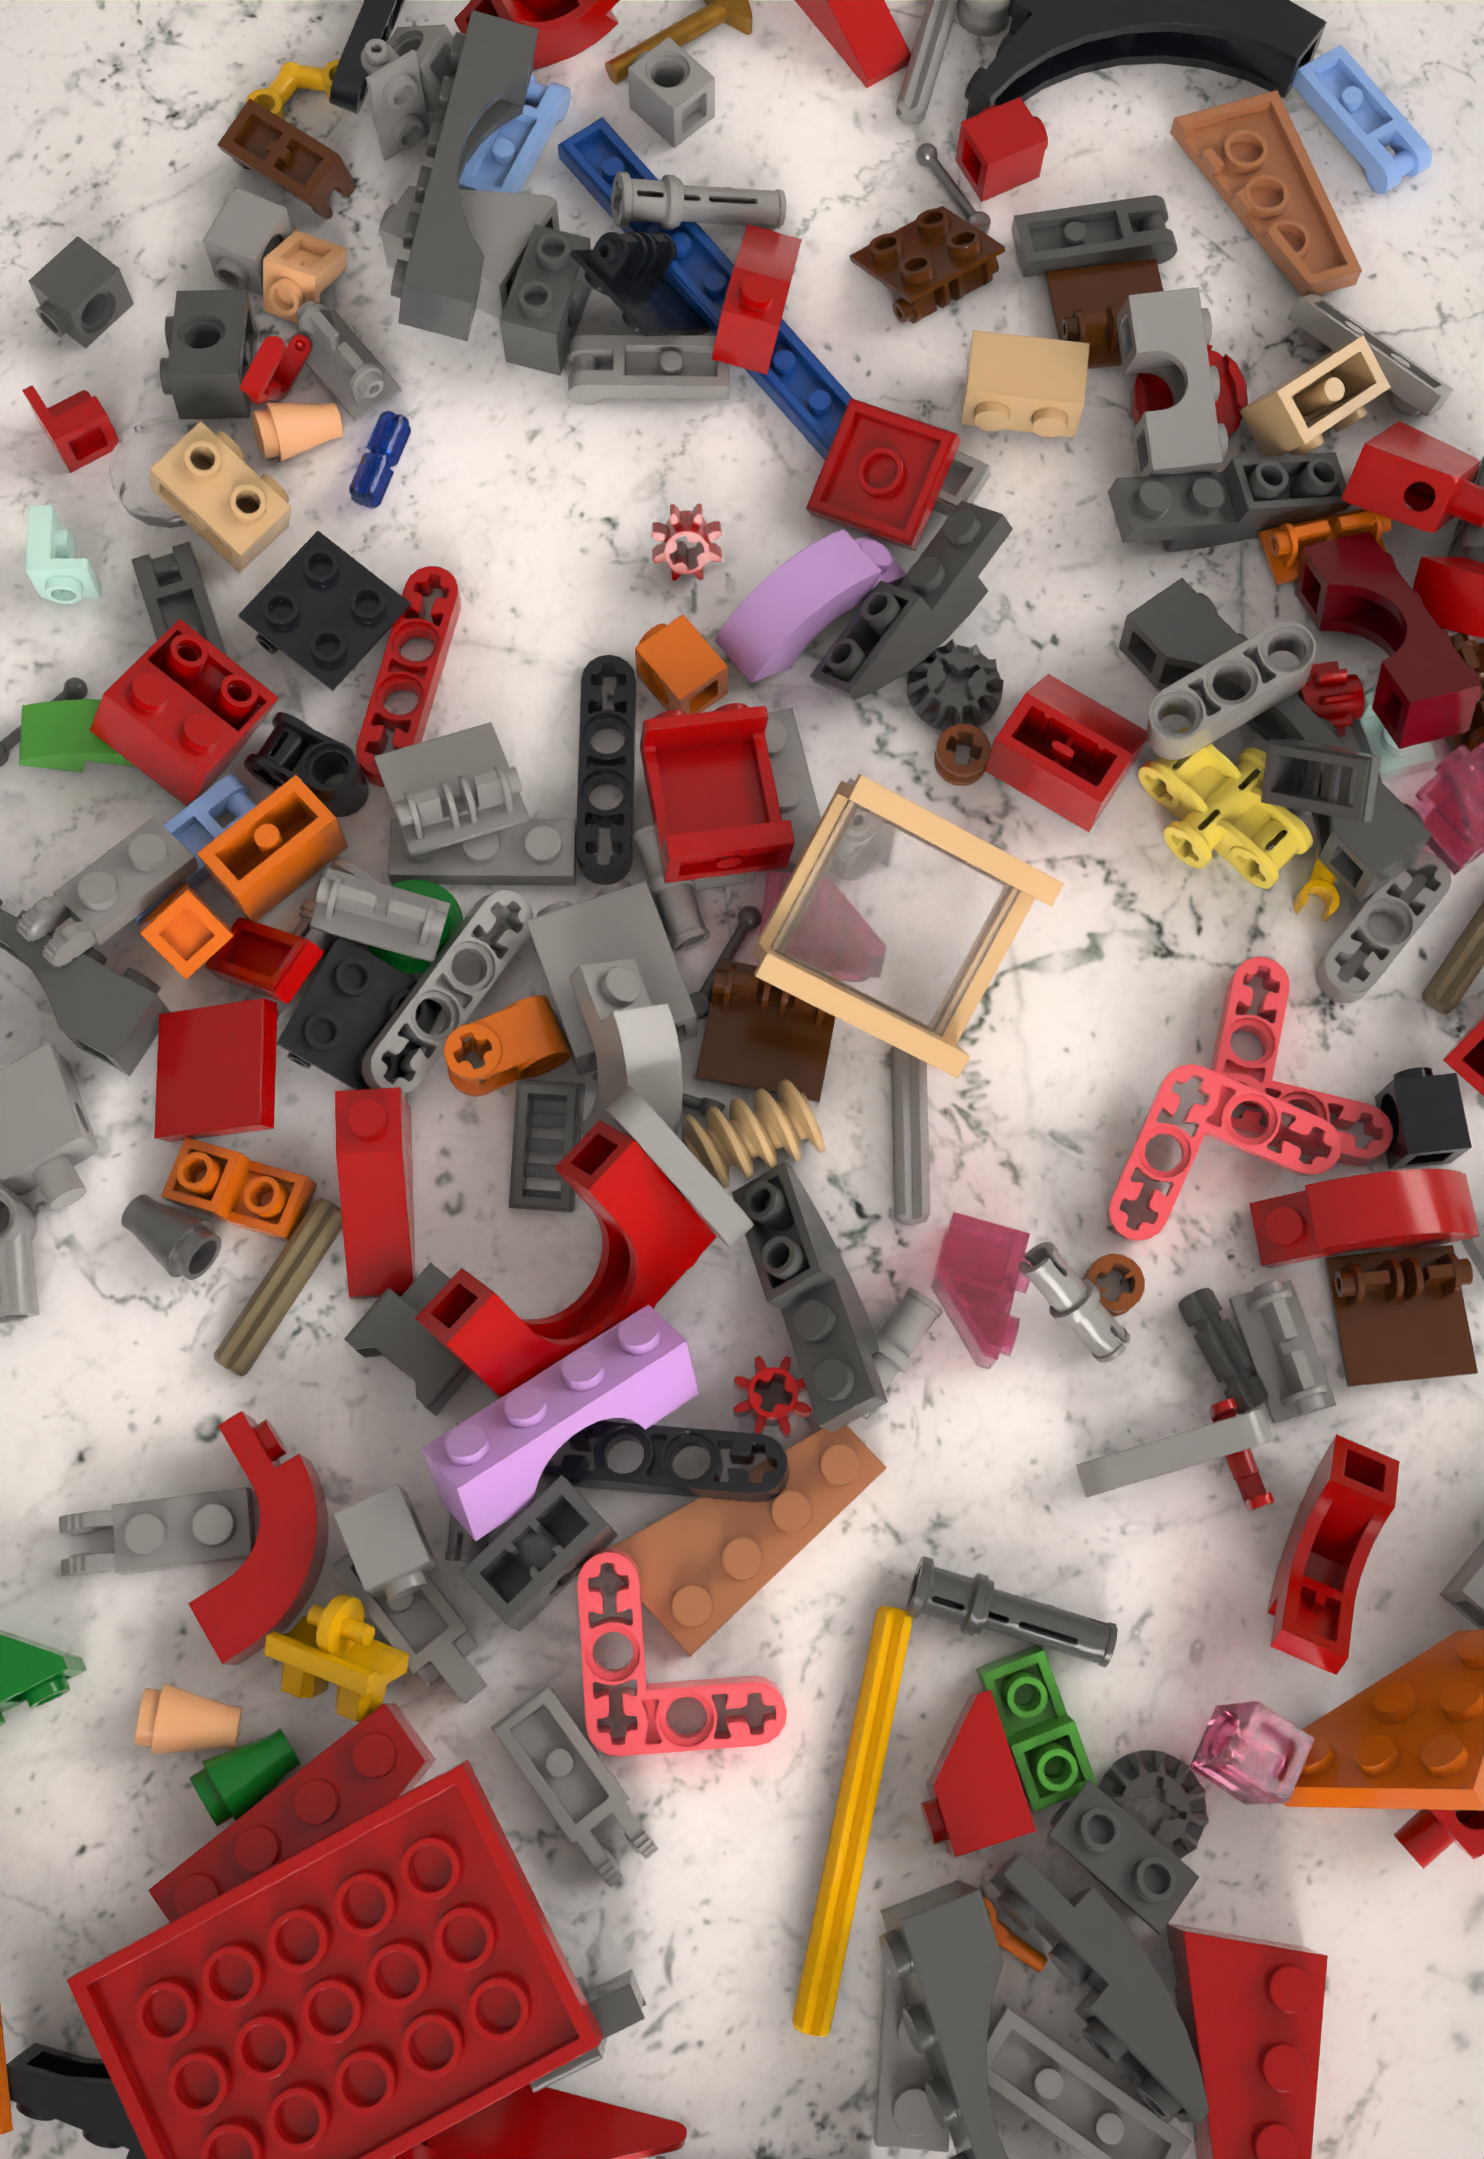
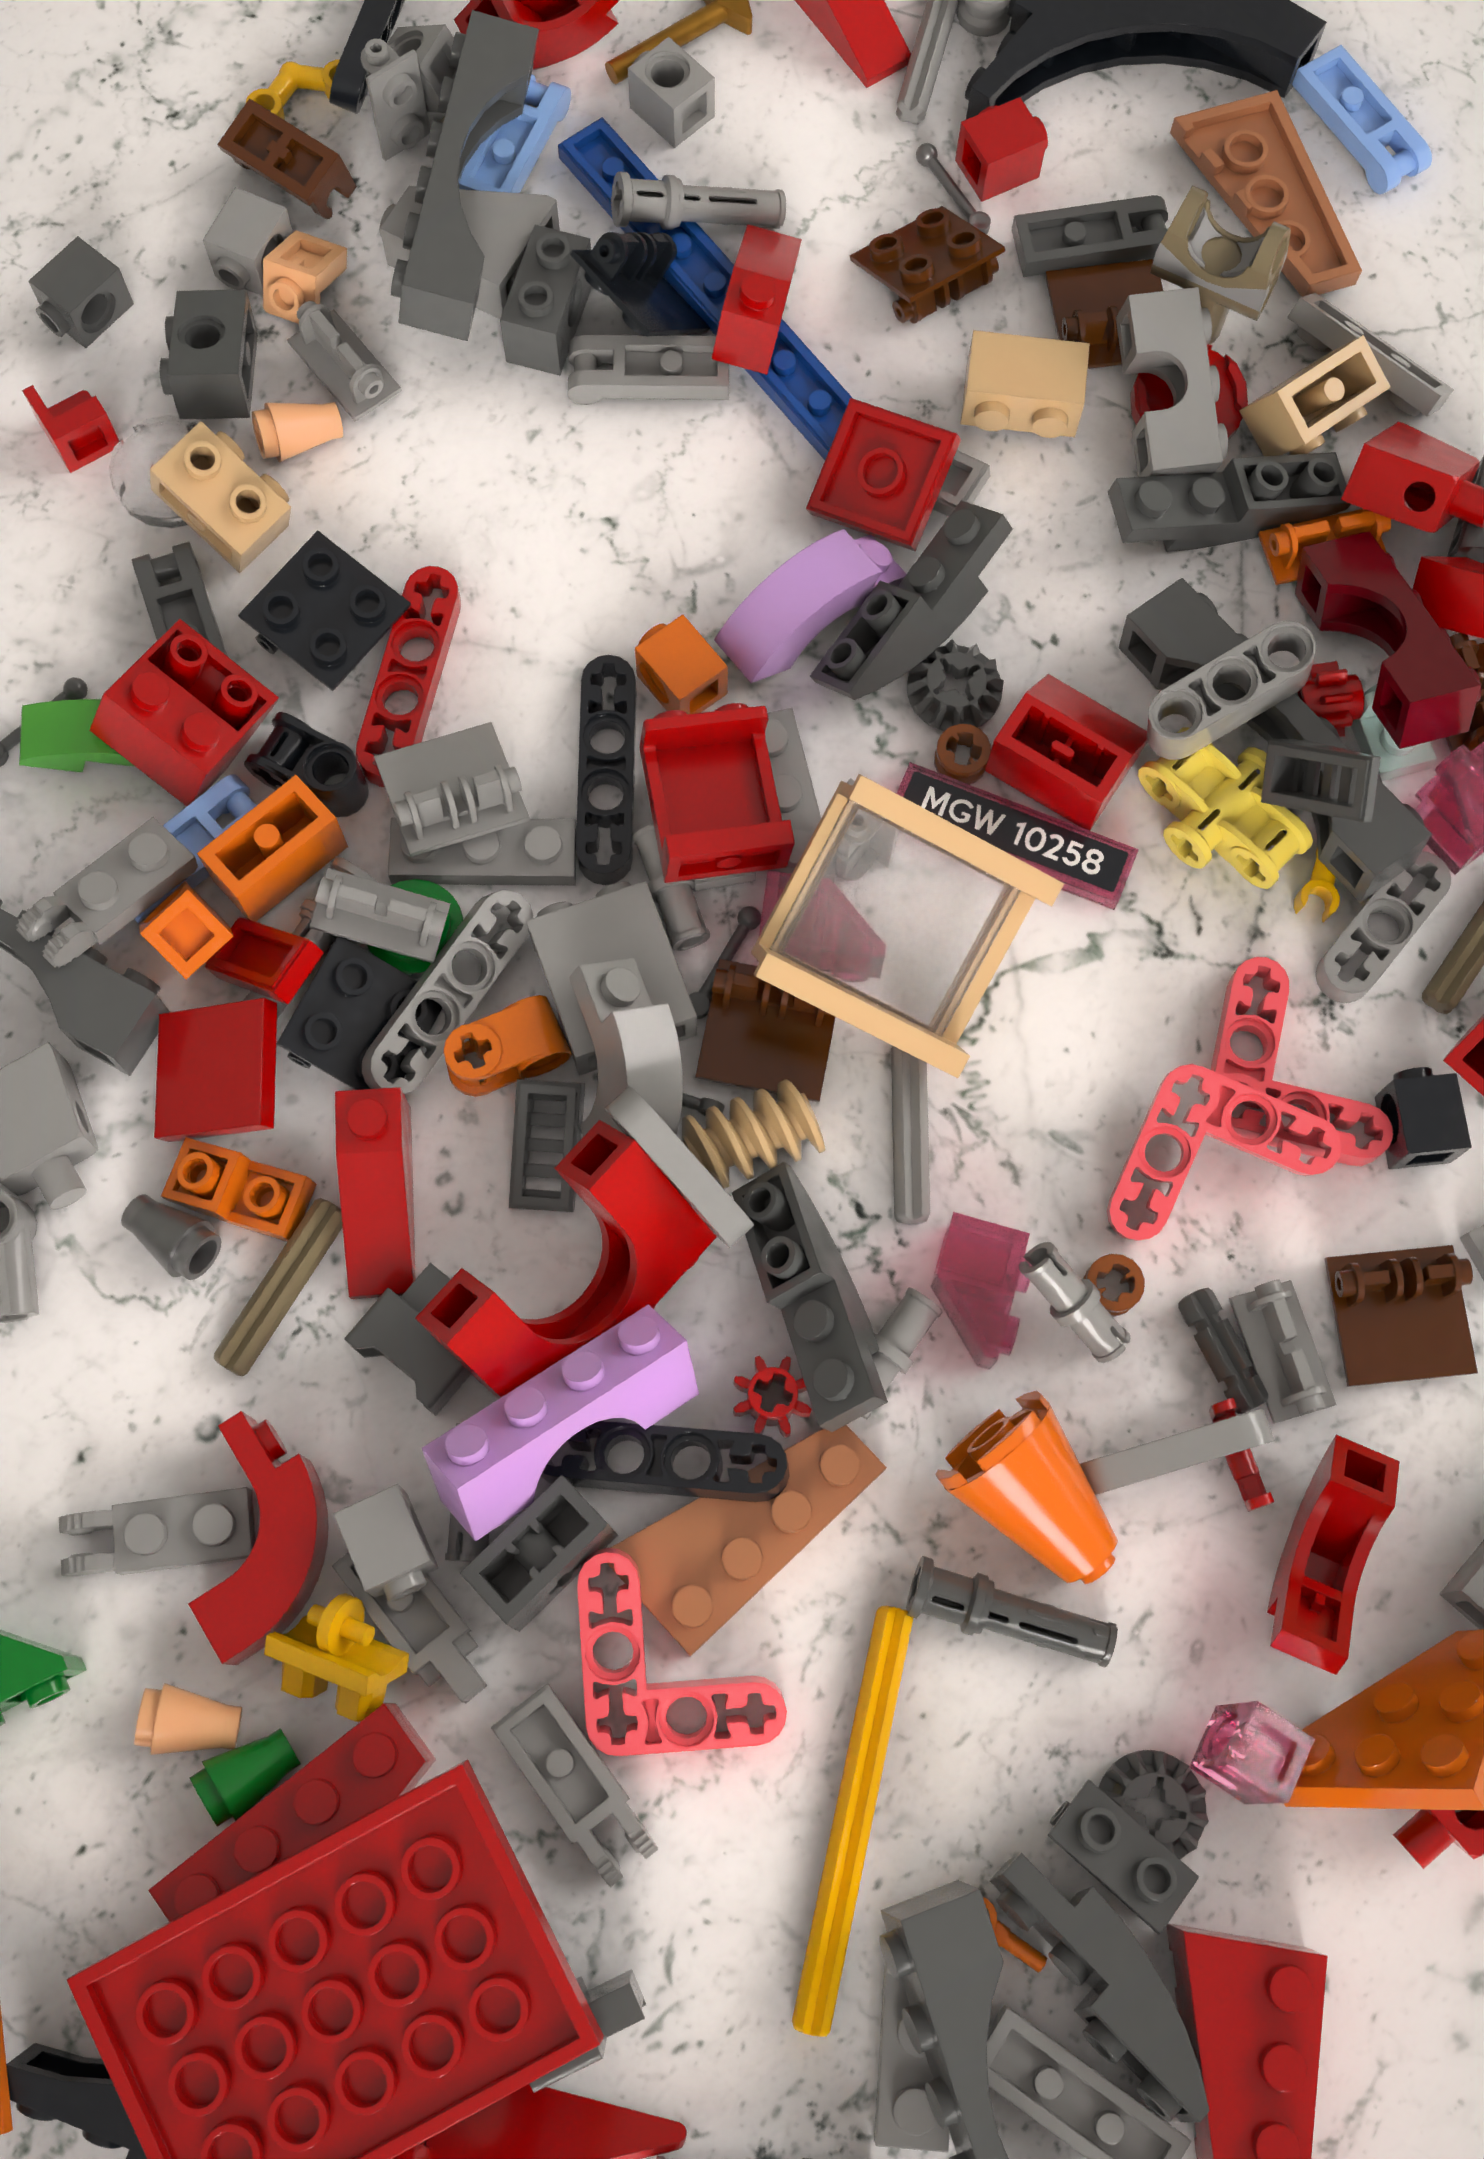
light aqua bracket [25,505,101,604] -> none
red piece [240,334,313,404] -> none
clear blue piece [349,410,411,509] -> none
gear [651,503,722,581] -> none
red slope [921,1690,1036,1857] -> none
bright green slope [976,1645,1098,1812] -> none
red arch [1249,1169,1480,1269] -> none
none -> tile [896,762,1139,910]
none -> orange cone [935,1390,1118,1584]
none -> dark tan connector [1150,185,1291,344]

